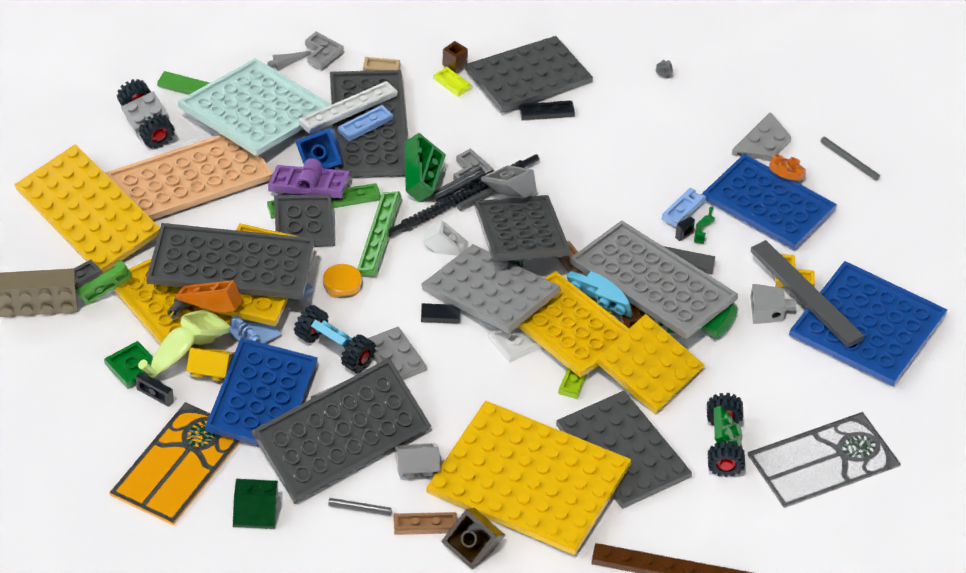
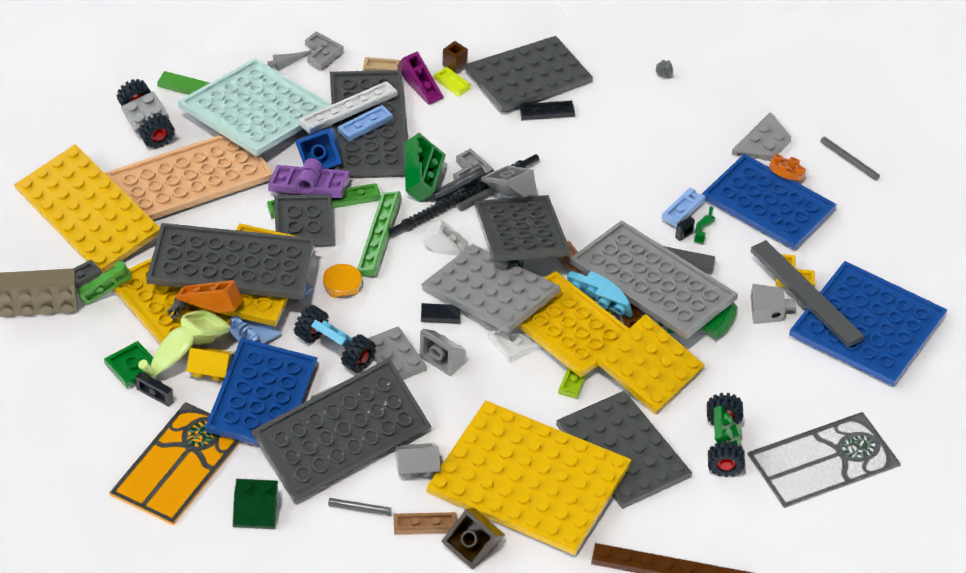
none -> magenta slope [397,51,444,105]
none -> light grey slope [420,329,466,377]

